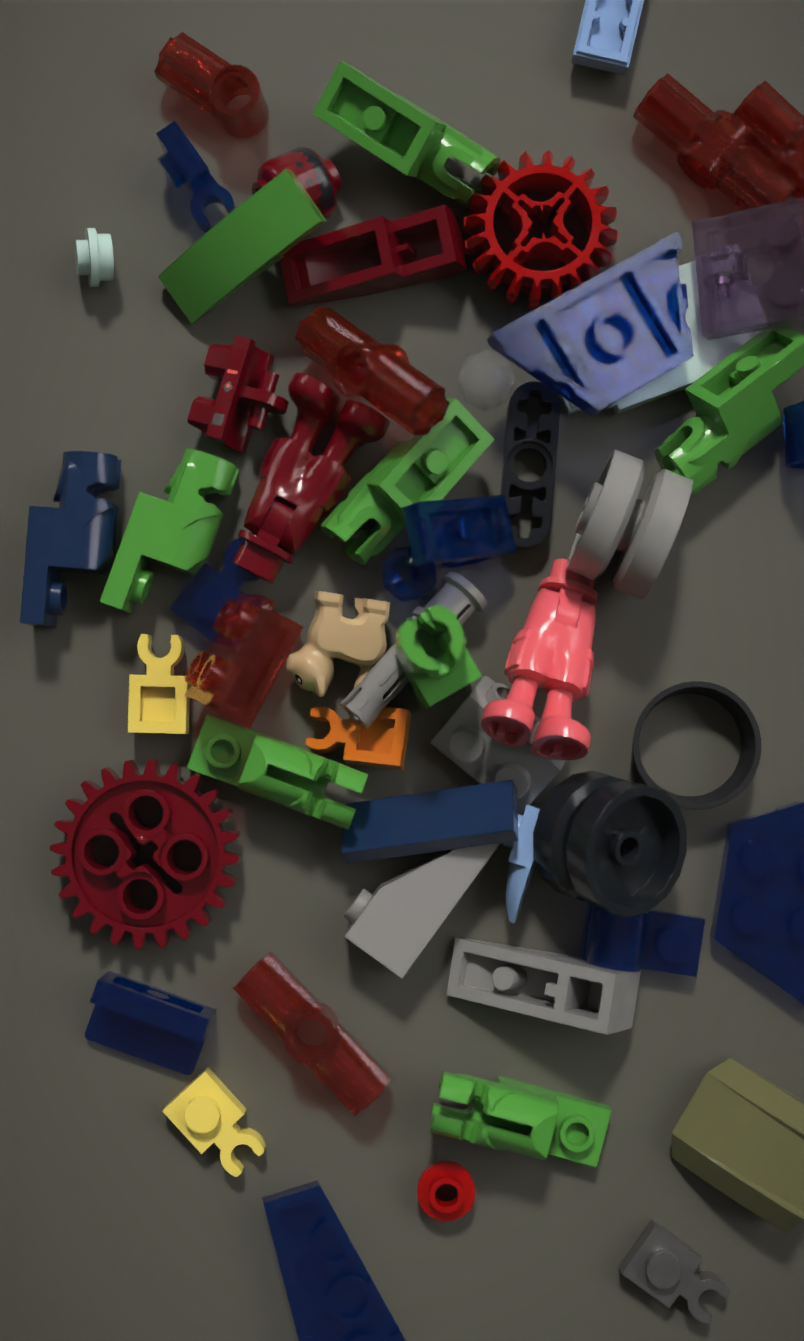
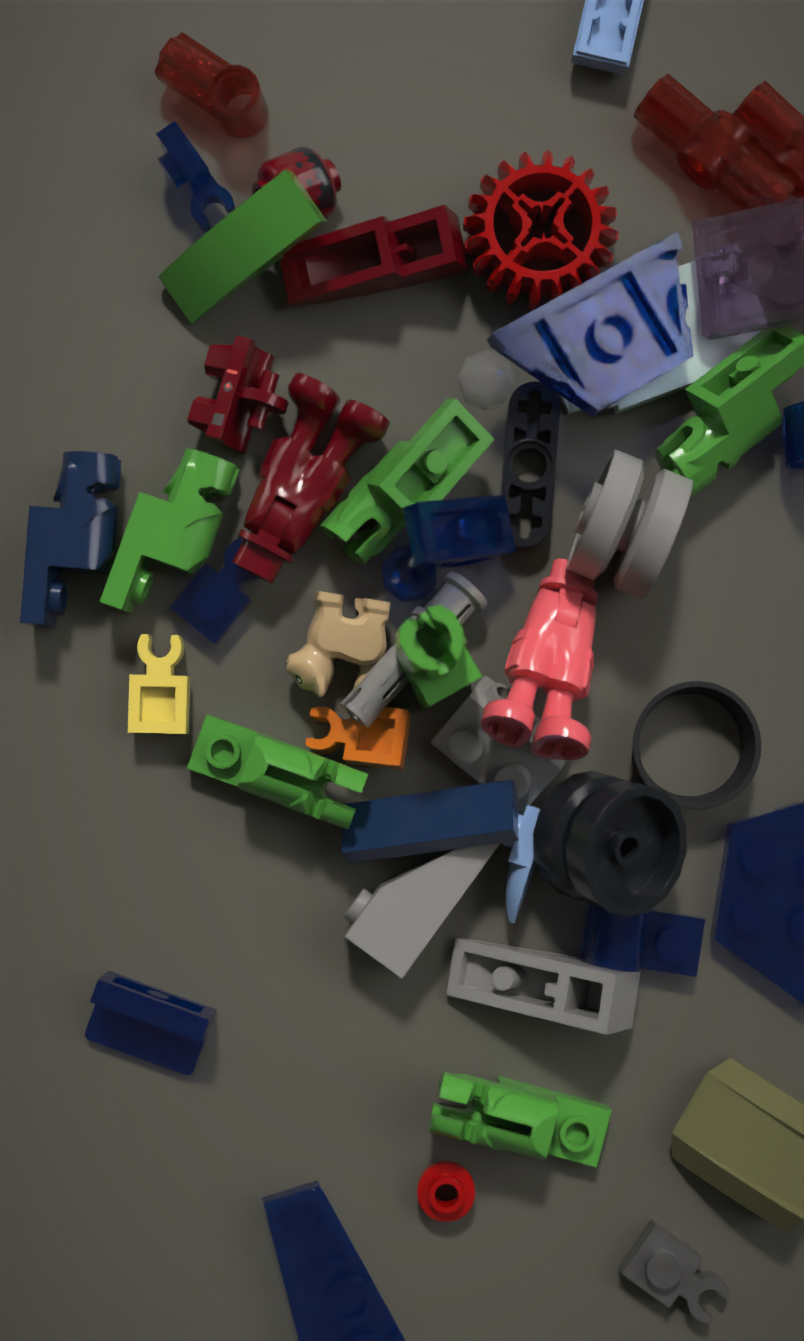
dark red gear [50,759,242,949] -> none
light aqua plate [75,228,114,287] -> none
light yellow plate [162,1067,266,1177] -> none
clear red bracket [185,593,303,729] -> none
clear red piece [233,951,391,1116] -> none
clear red piece [295,307,450,436] -> none
bright green plate [312,61,501,209] -> none

